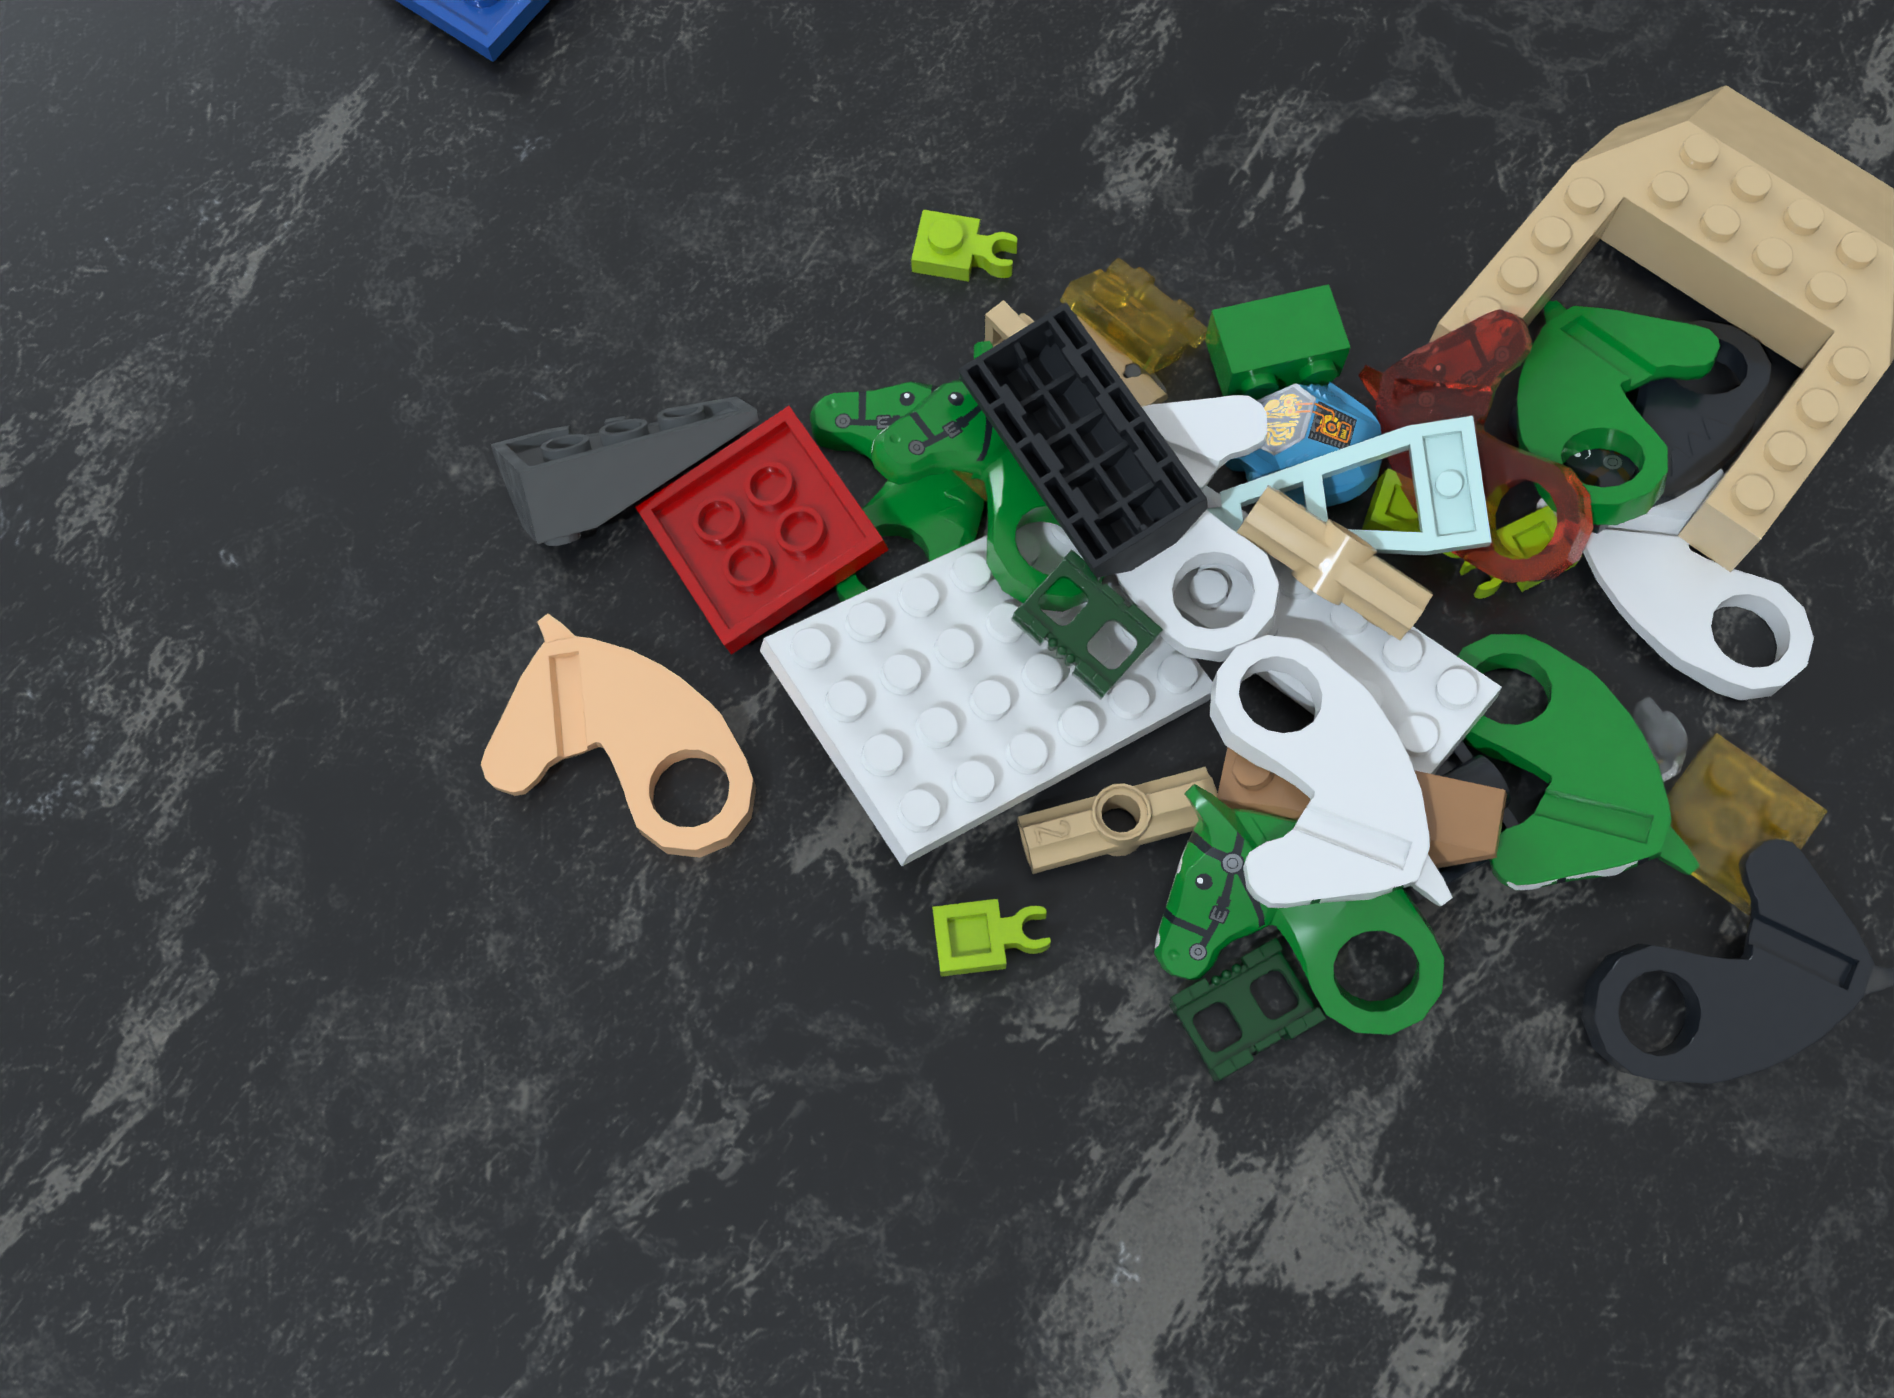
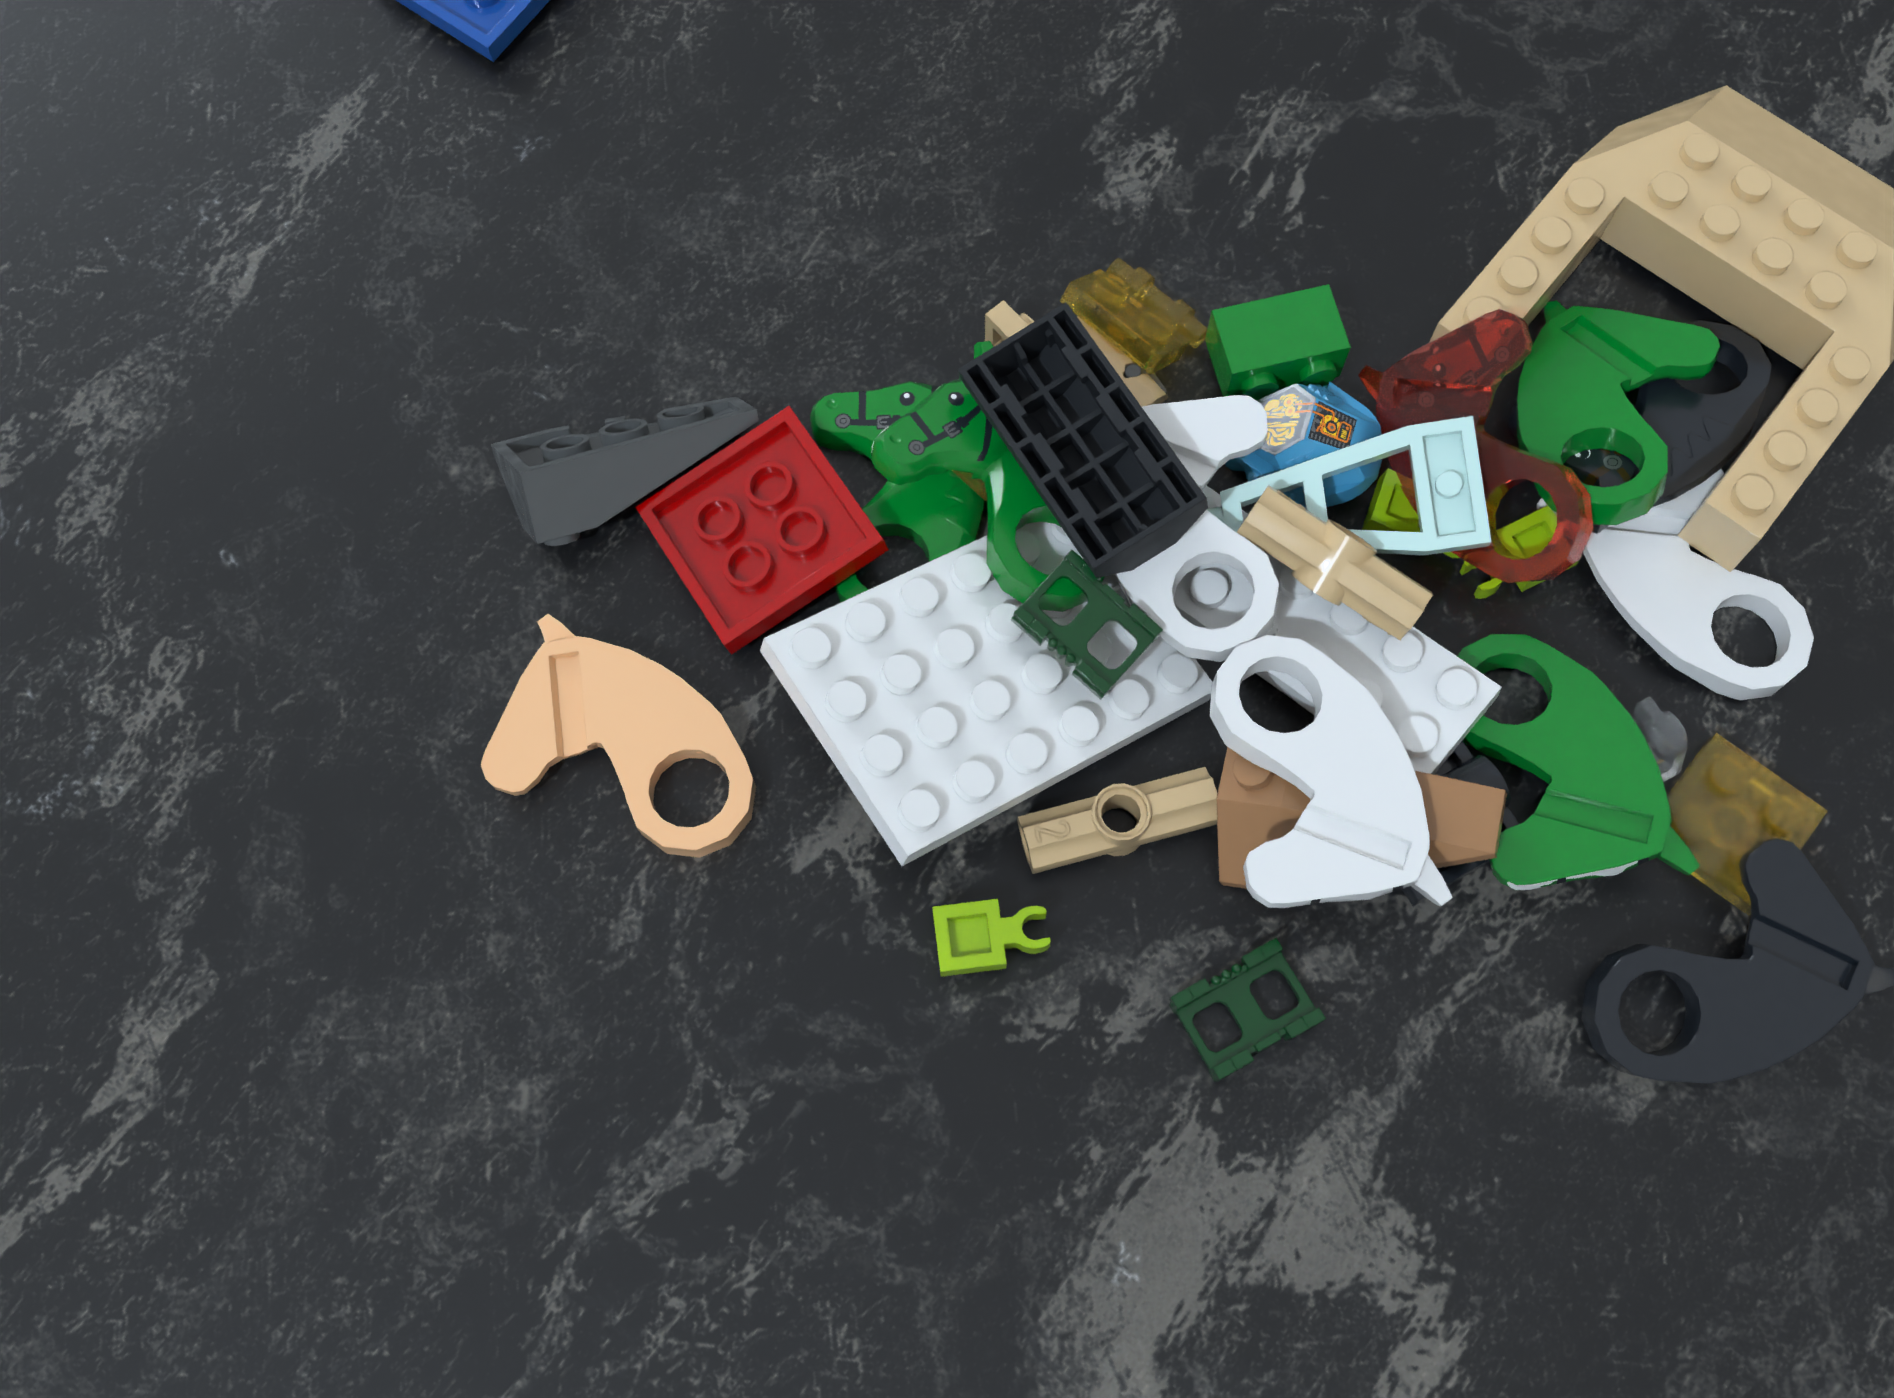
lime plate [911,210,1018,282] -> none
green animal [1154,784,1444,1035] -> none

